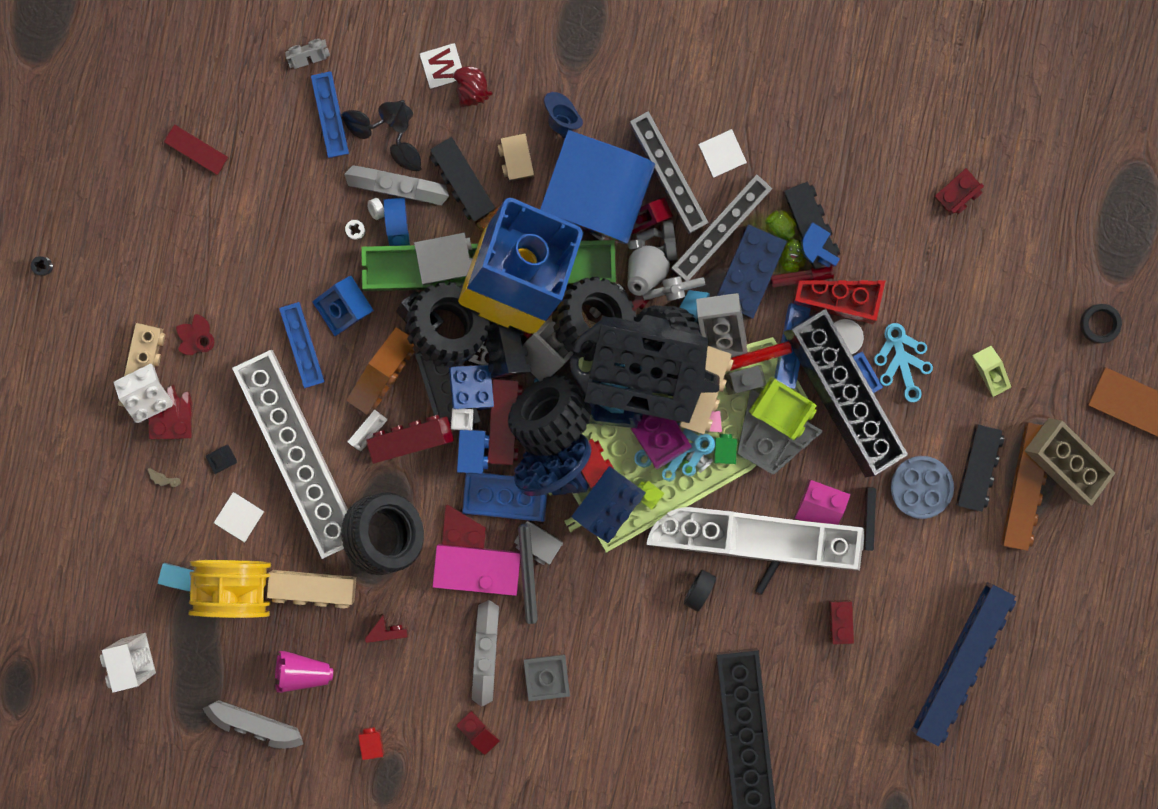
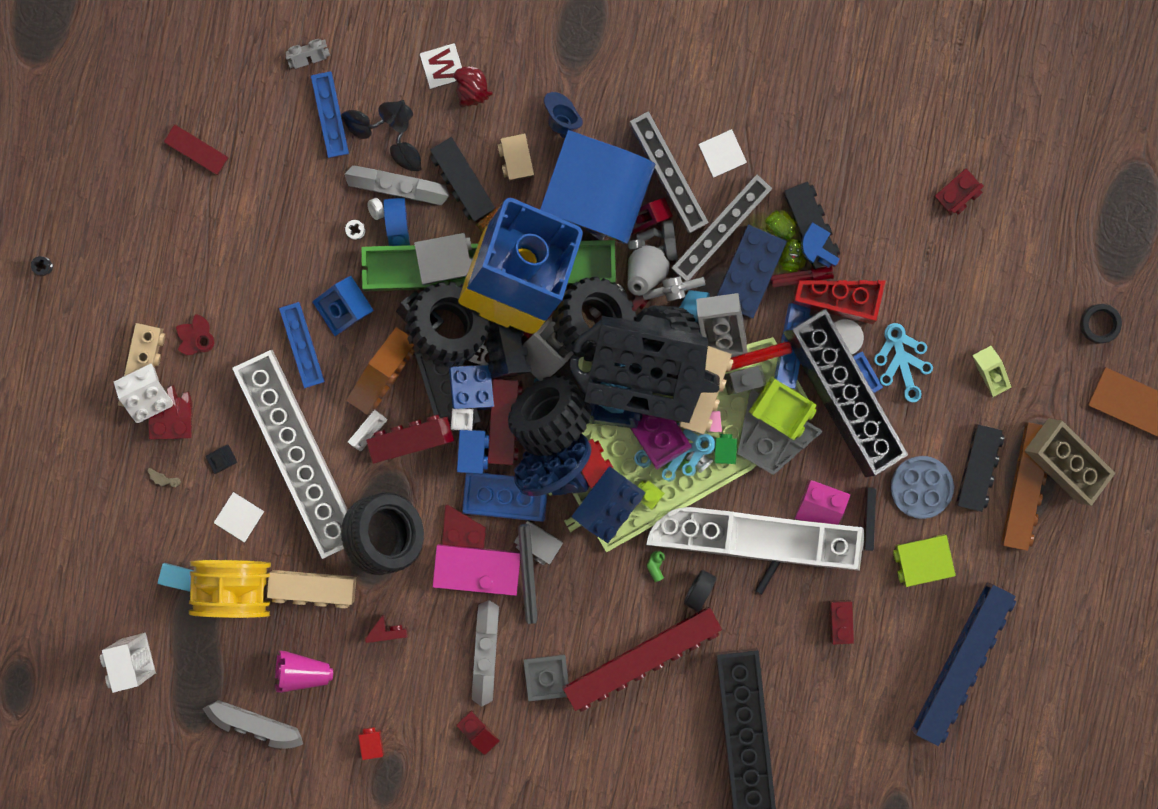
none -> dark red brick [562,607,722,712]
none -> bright green arm [647,551,665,583]
none -> lime panel [893,534,956,587]

